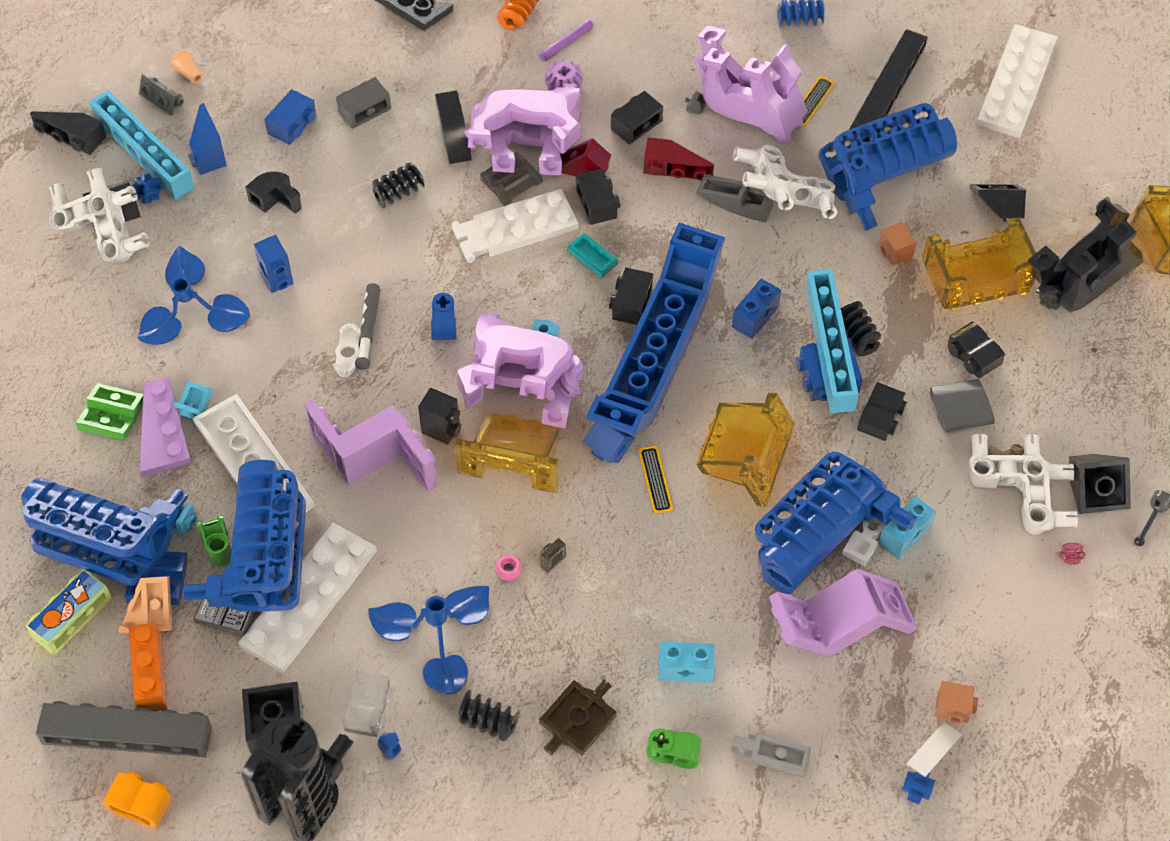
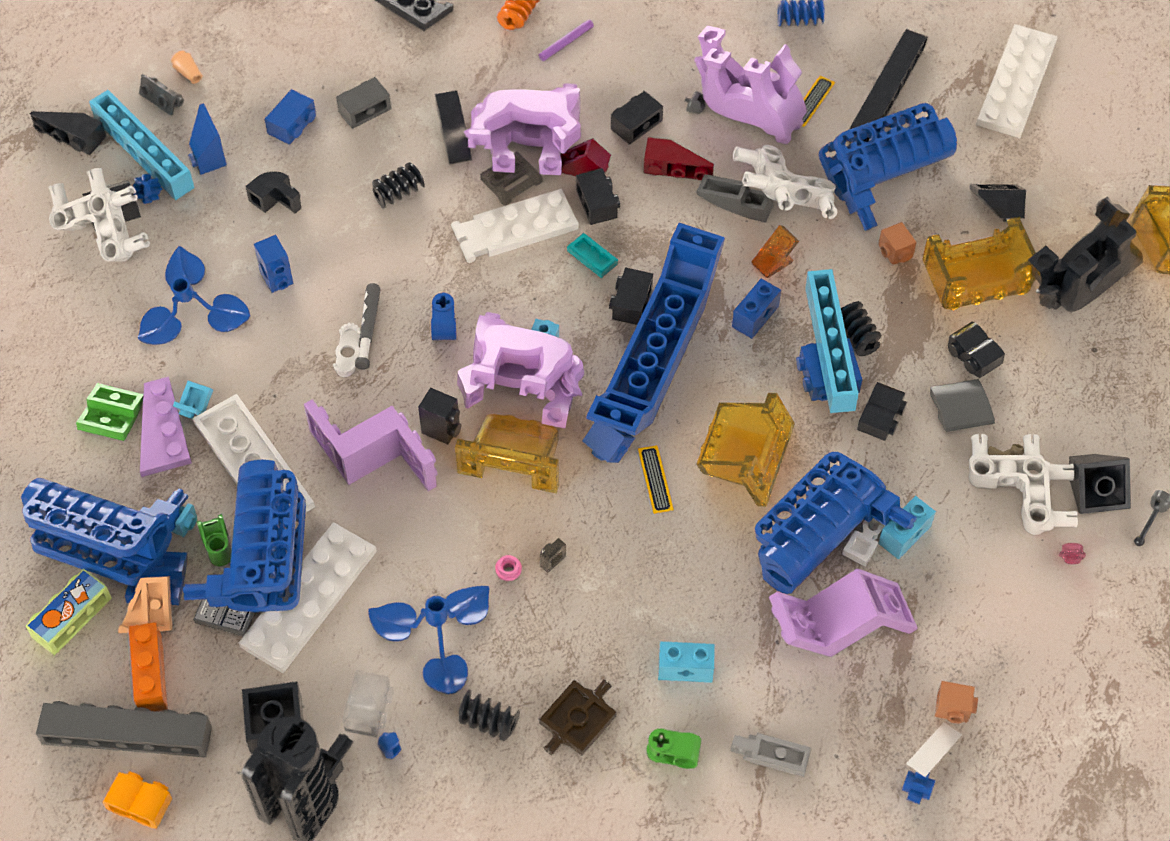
lavender gear [545,59,583,91] -> none
none -> clear orange slope [751,225,799,278]

